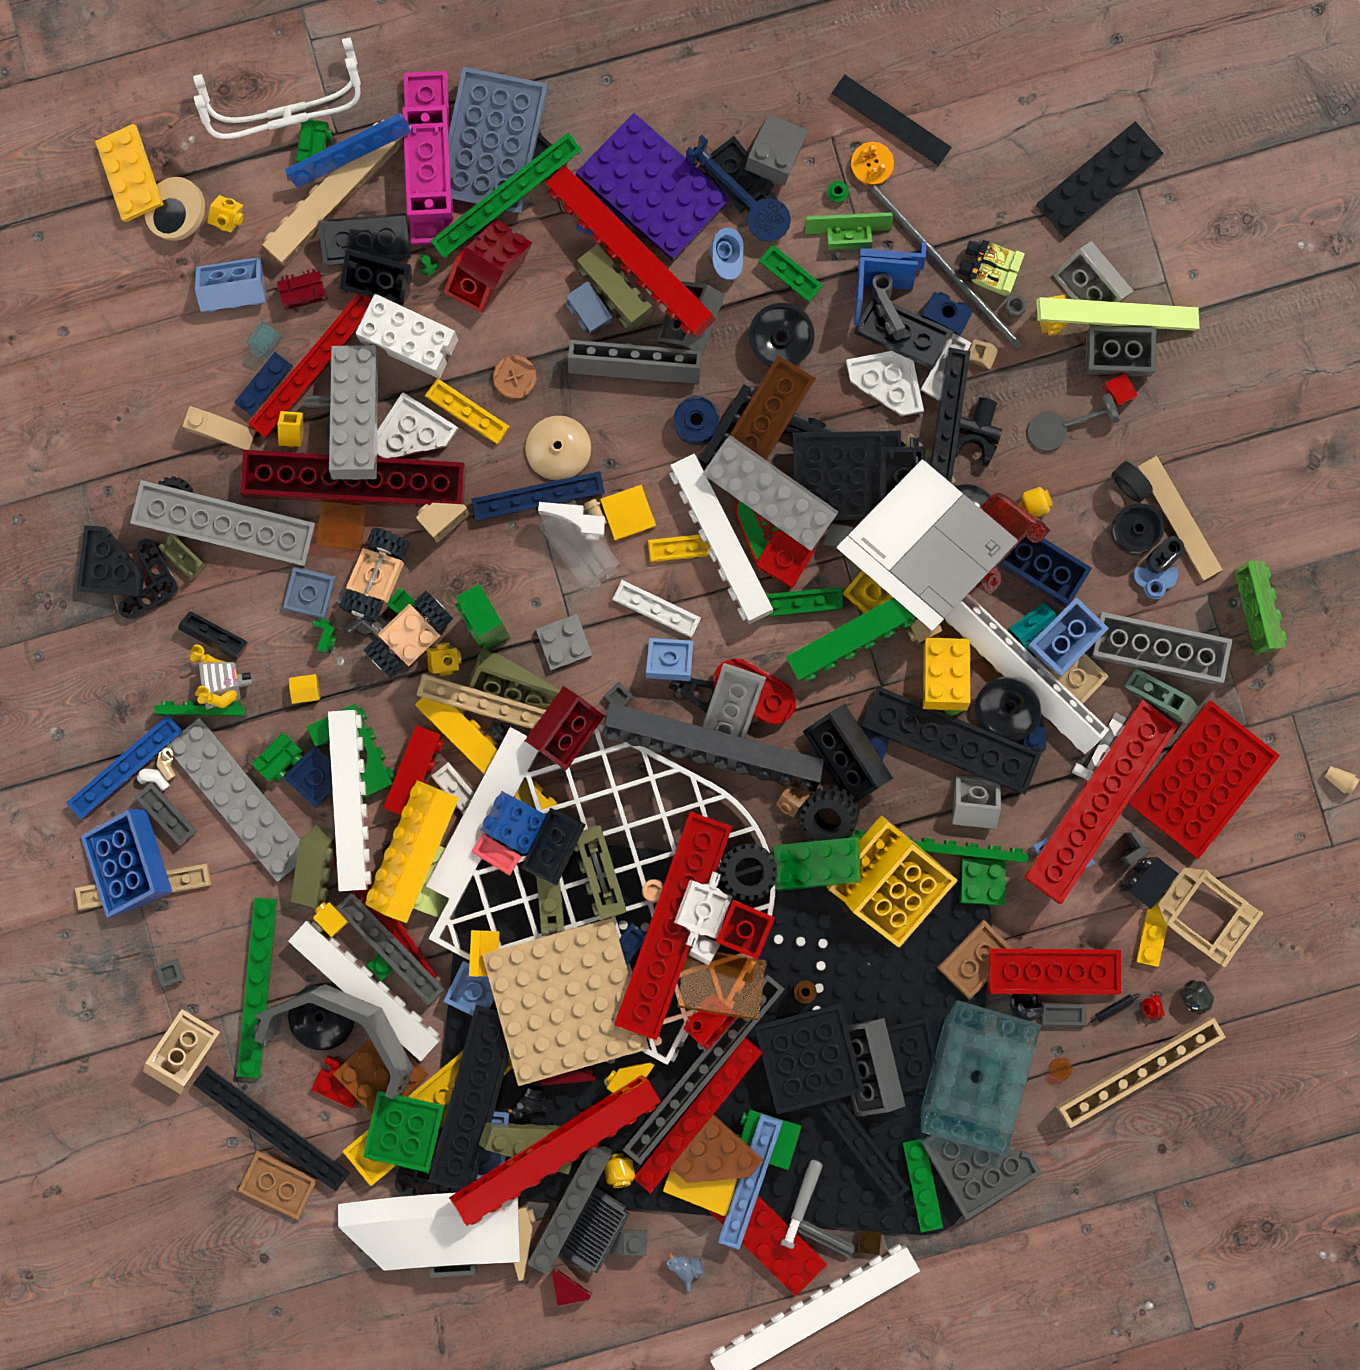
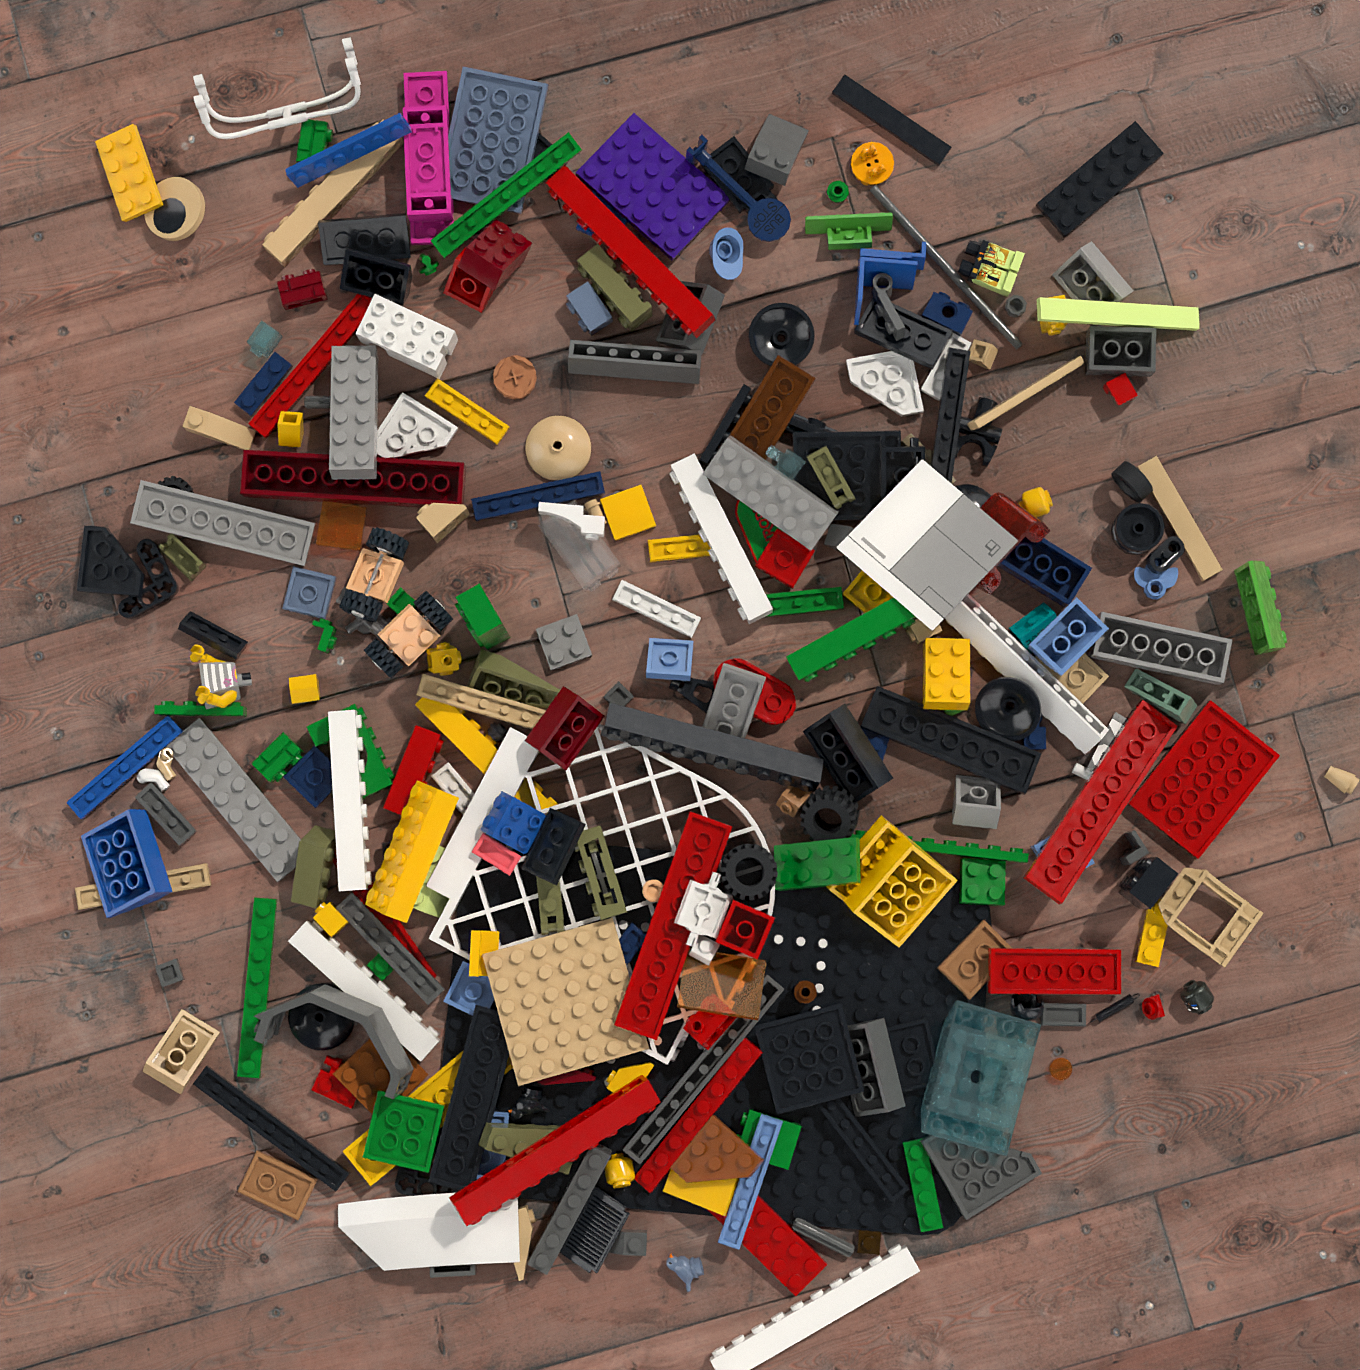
medium blue slope [195,257,266,312] -> none
yellow brick [207,195,244,232] -> none
dark red slope [552,1267,592,1306] -> none
dark blue wheel [674,396,720,445] -> none
green plate [759,244,823,303] -> none
light grey piece [781,1160,822,1249] -> none
dark grey piece [1028,393,1119,451] -> none
tan brick [1055,1017,1226,1128] -> none
none -> clear light blue plate [765,445,806,480]
none -> olive plate [807,446,856,510]
none -> tan tile [967,356,1084,430]

